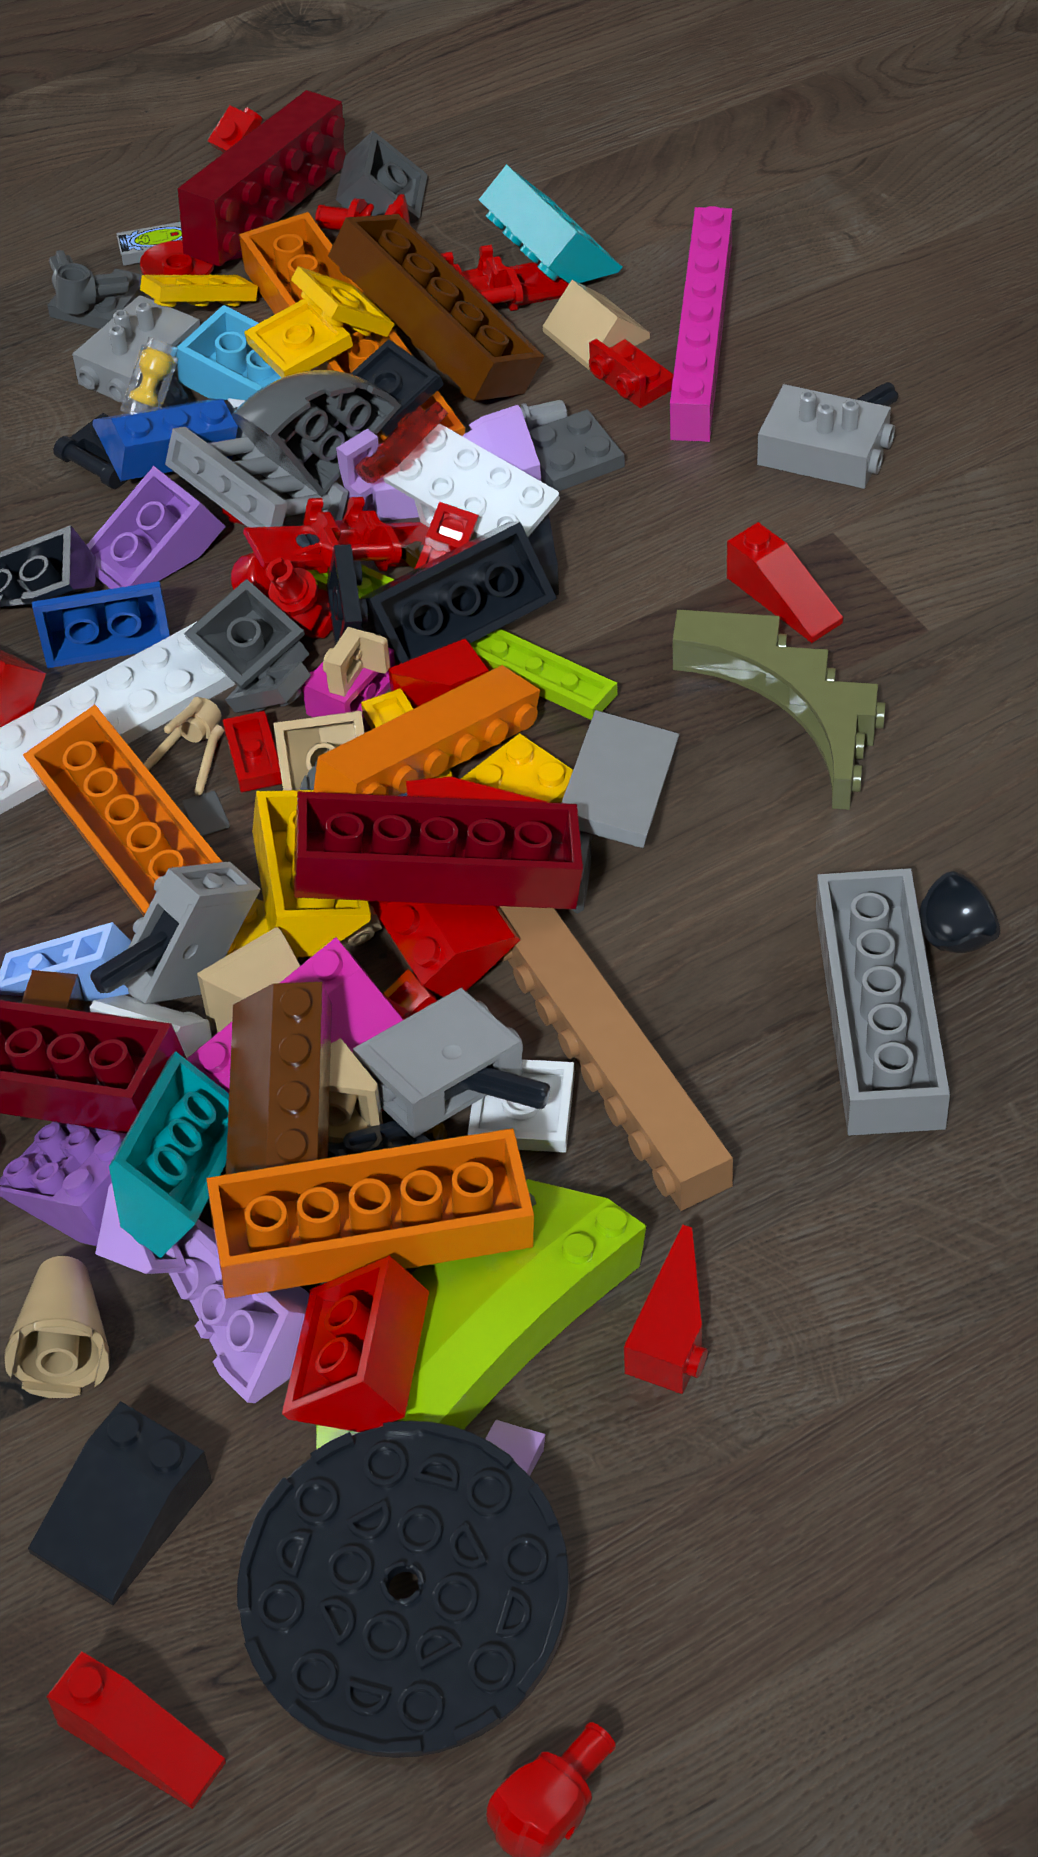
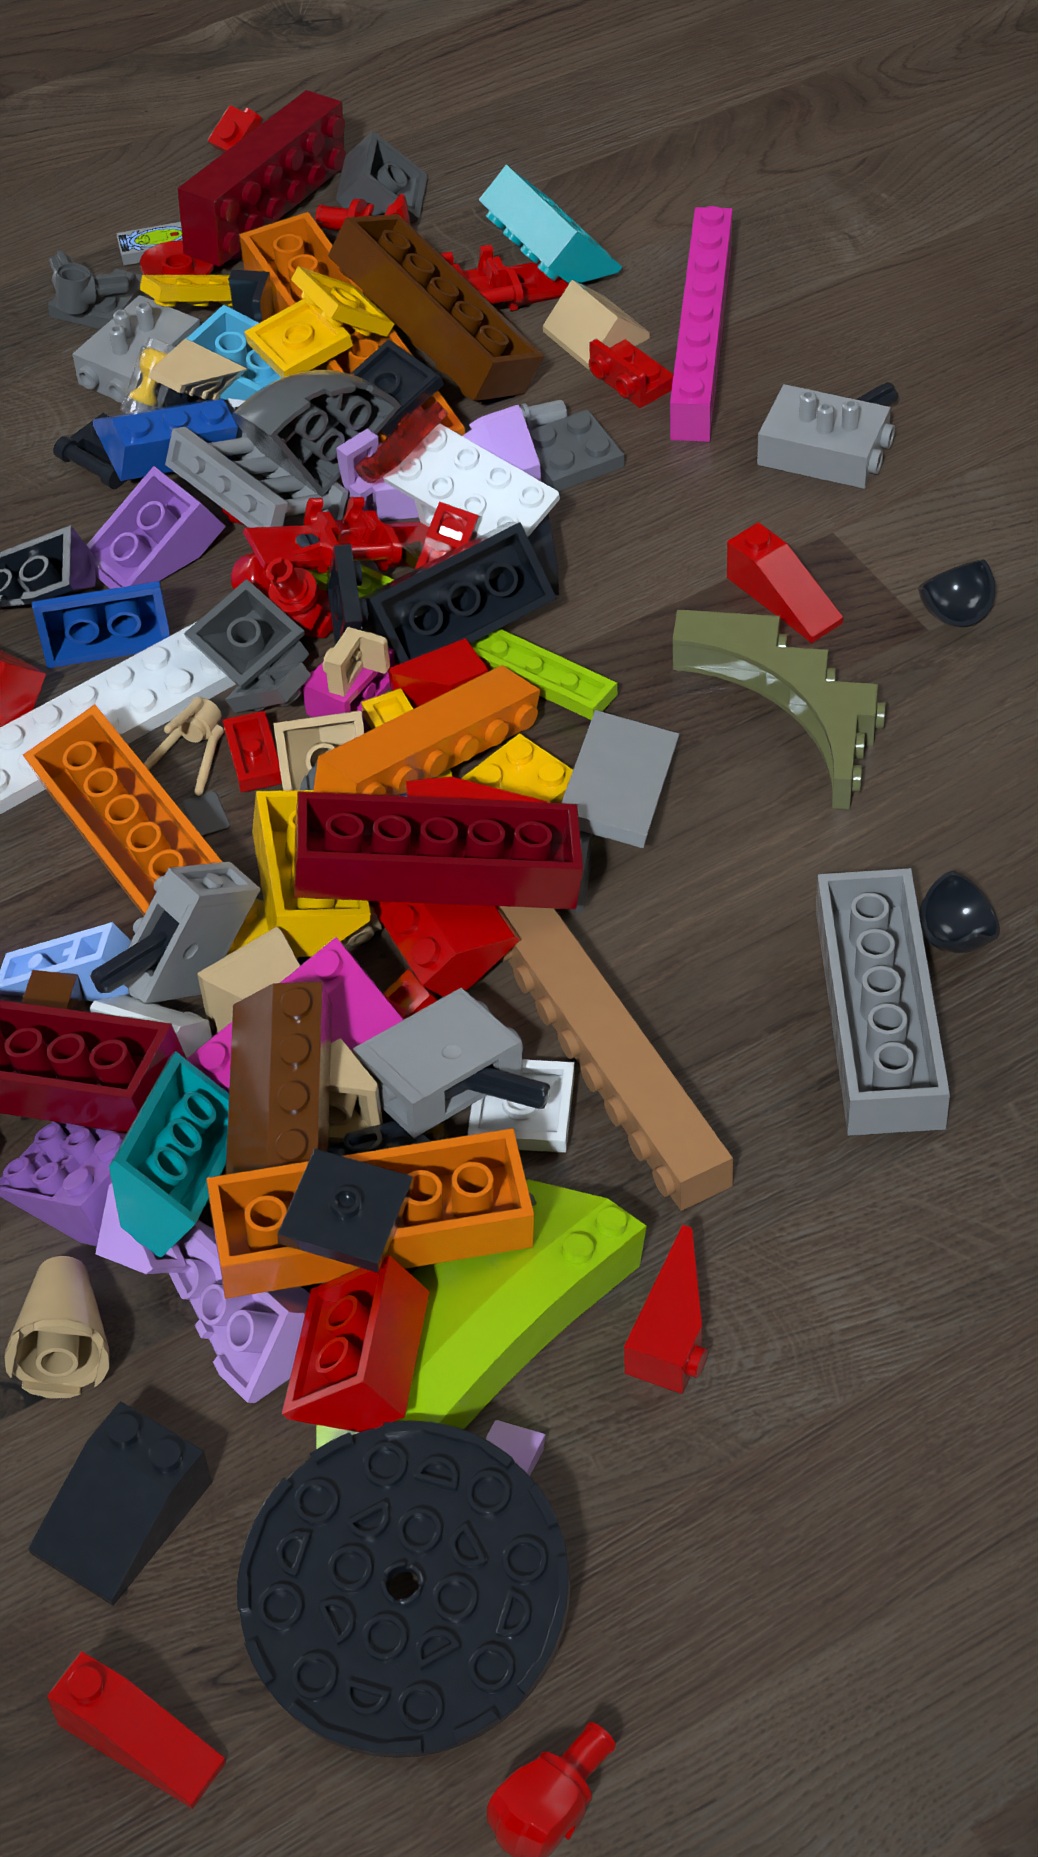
none -> tan slope [148,338,248,400]
none -> black panel [228,270,275,323]
none -> black plate [277,1148,413,1273]
none -> black helmet [918,559,995,626]

